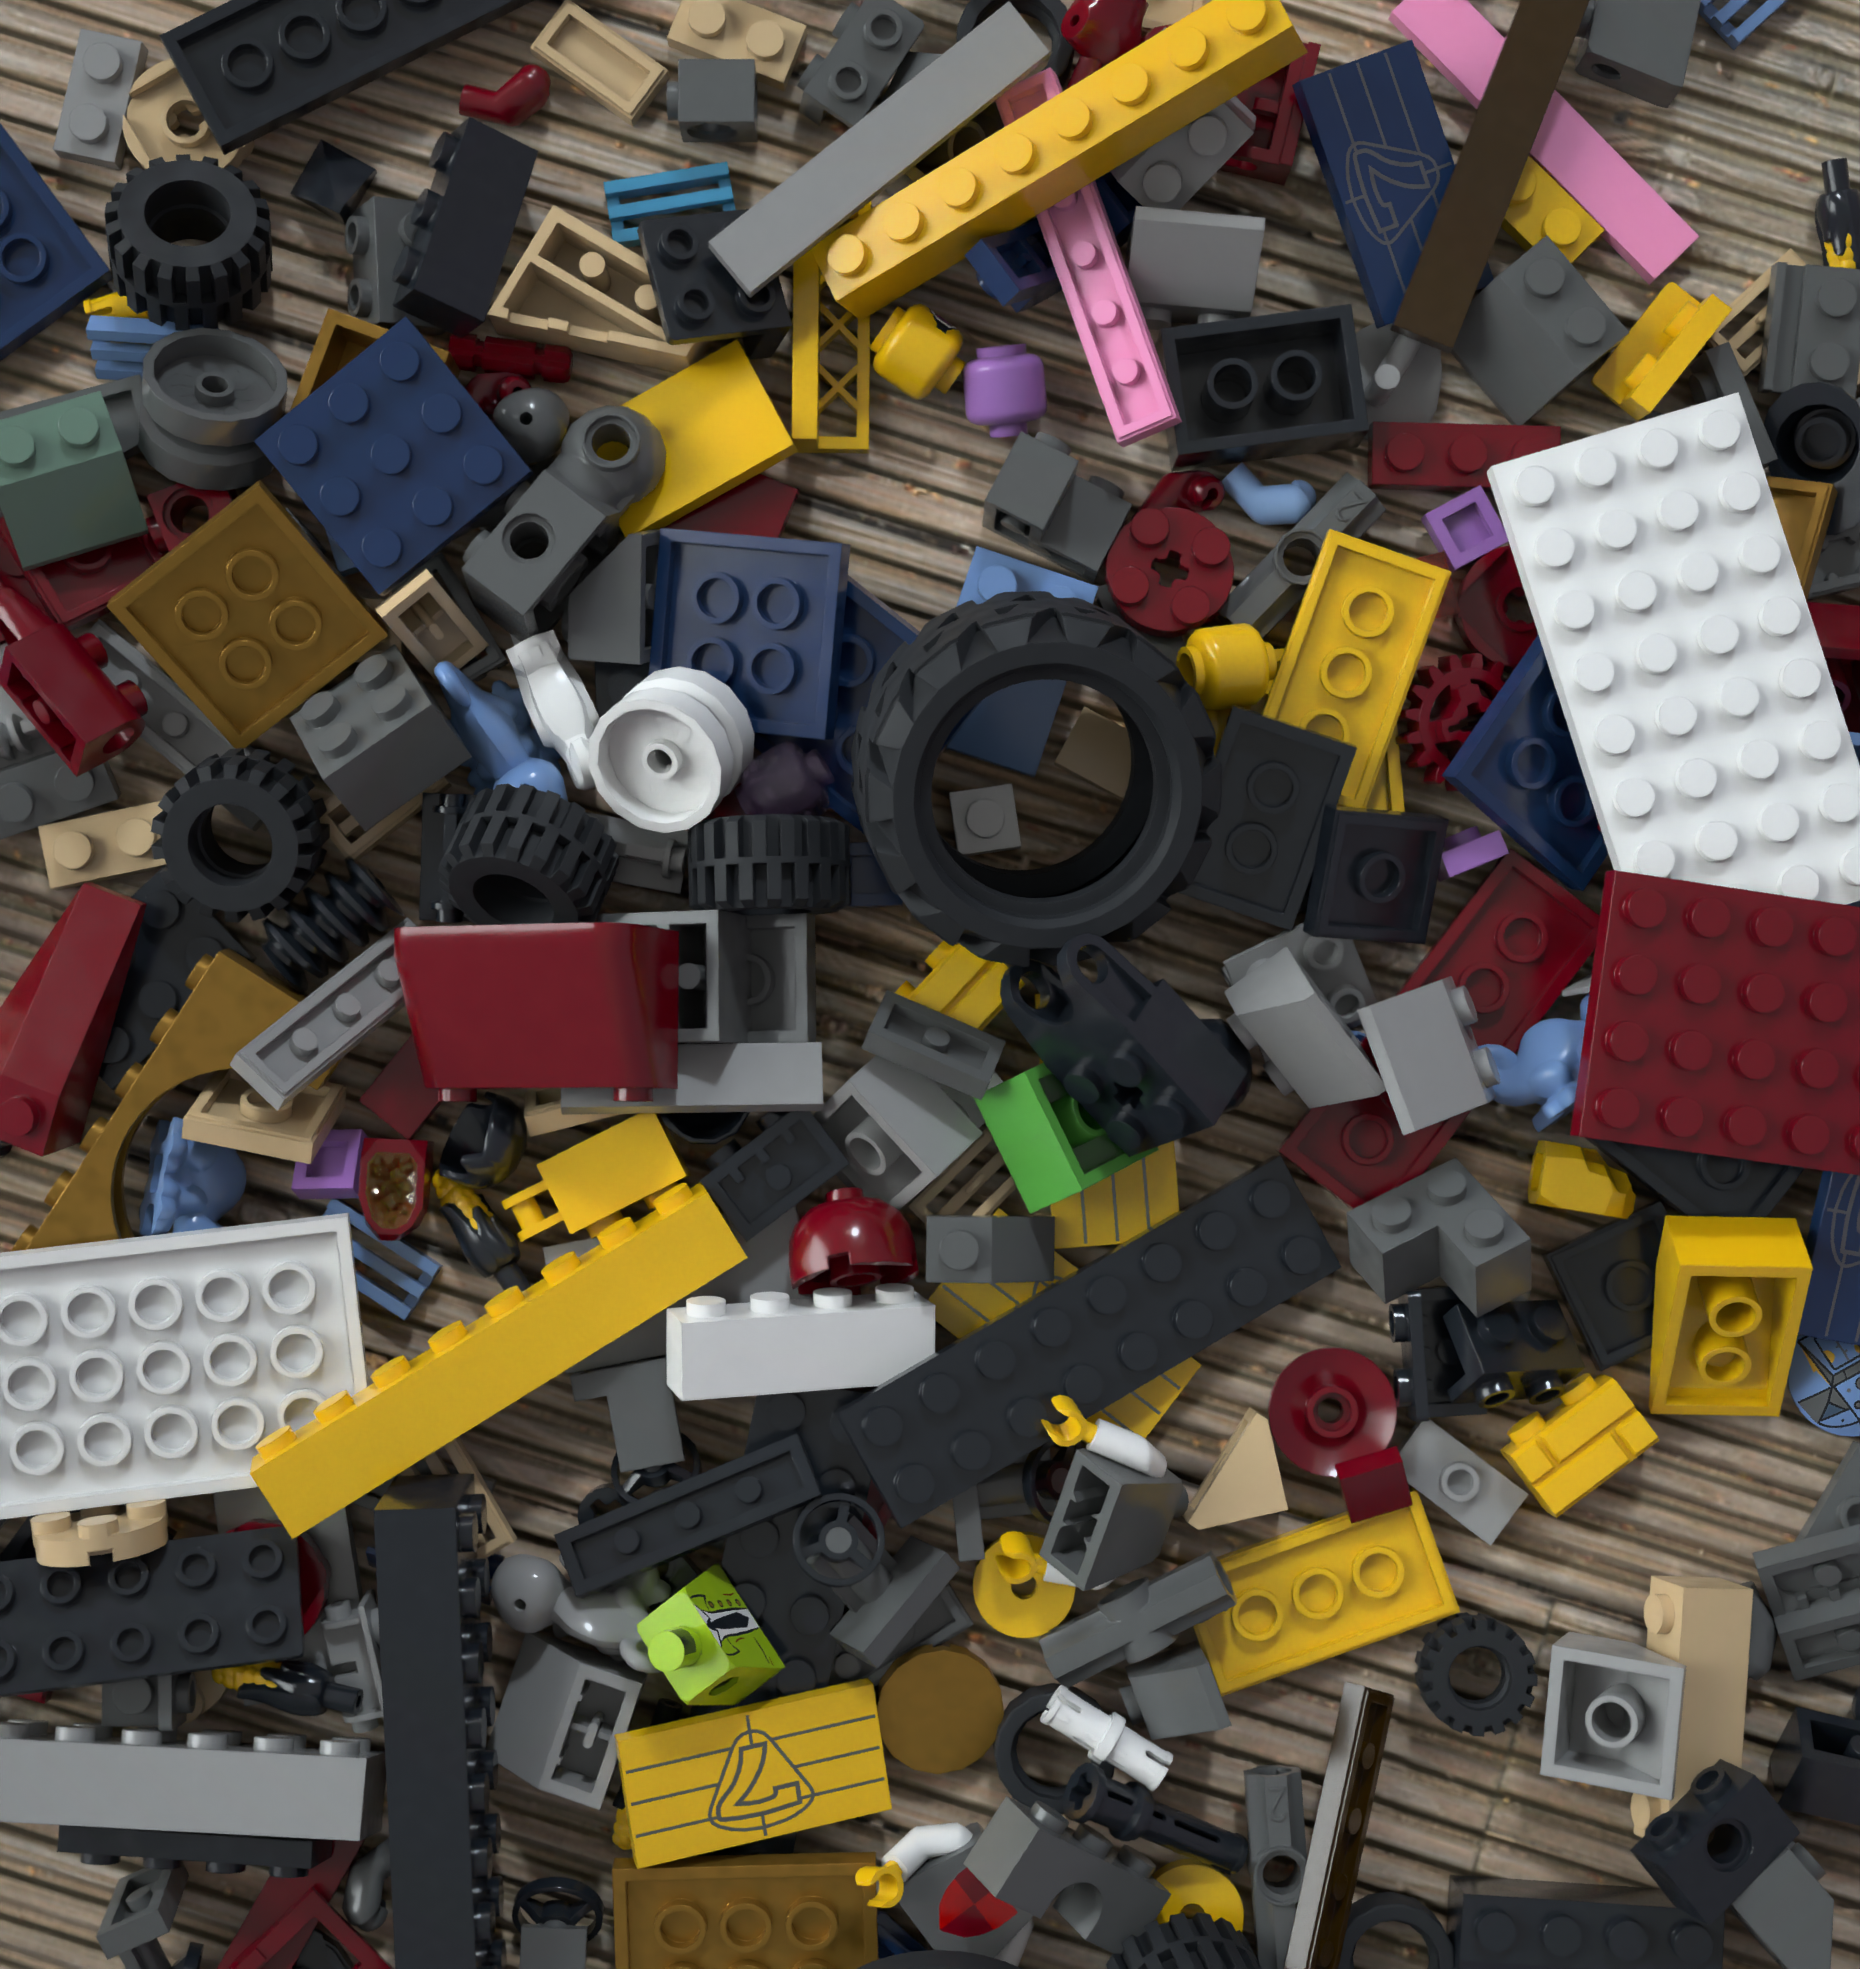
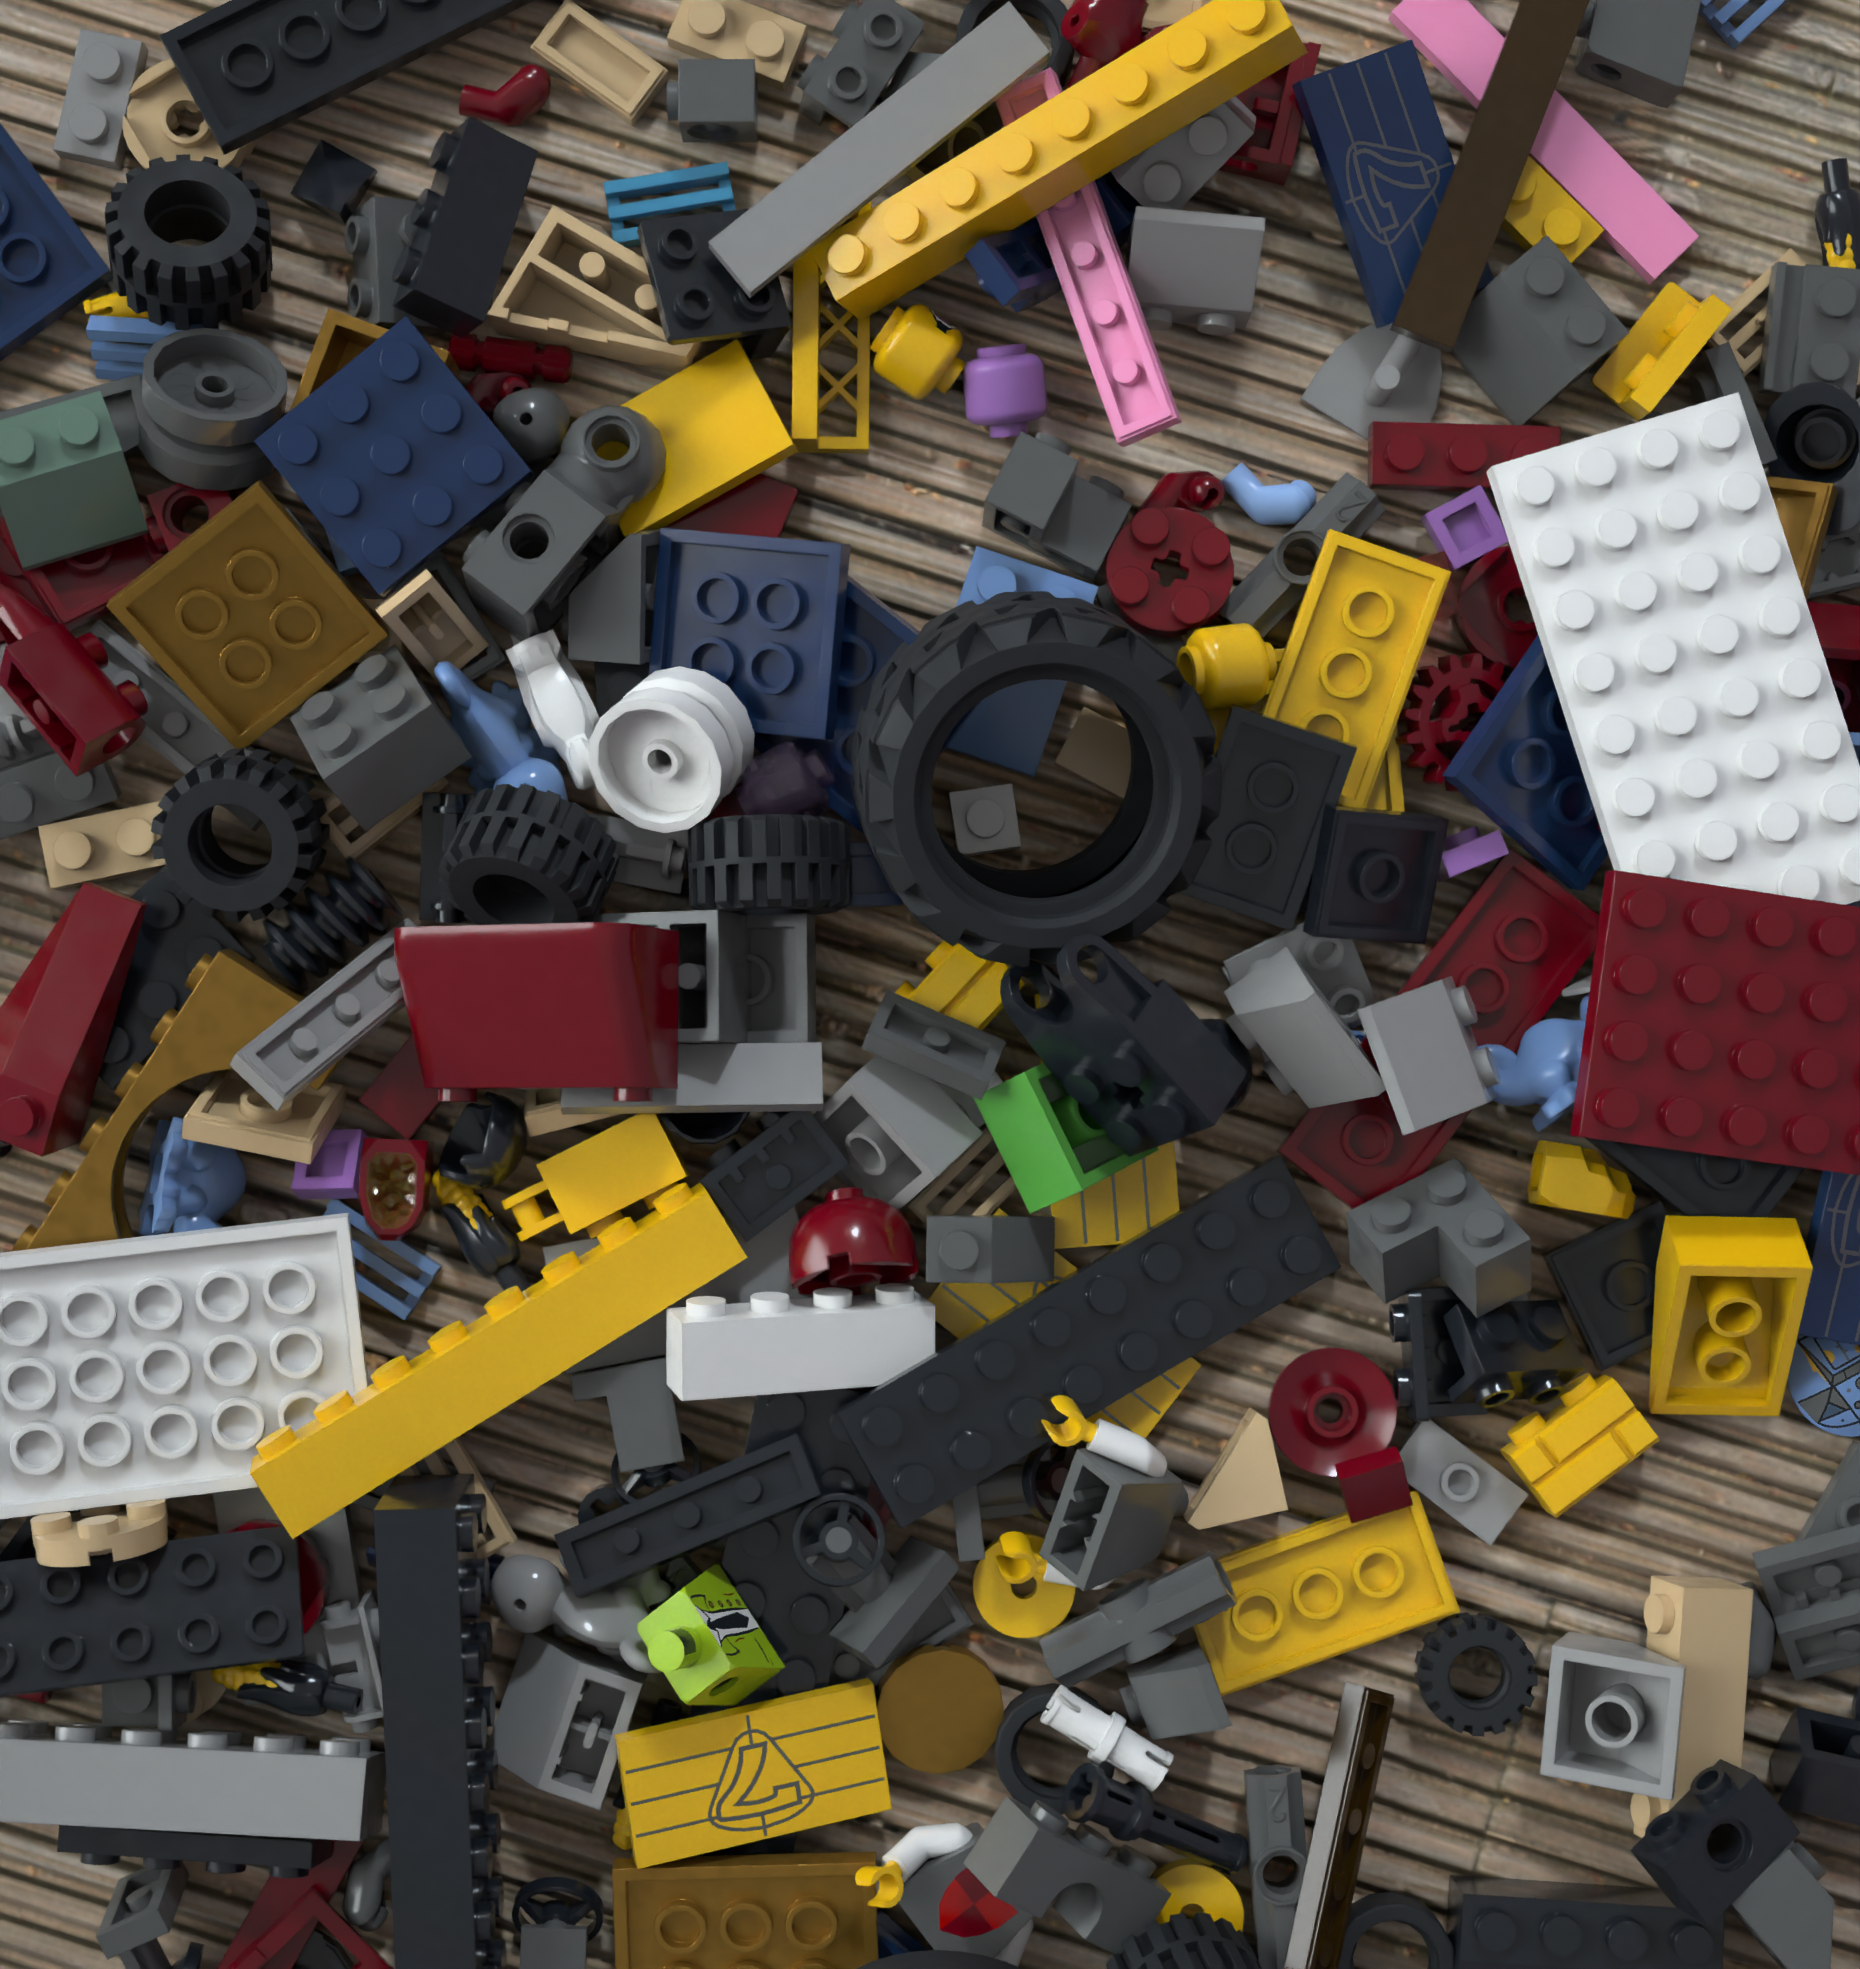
black brick [1155,304,1369,472] -> none

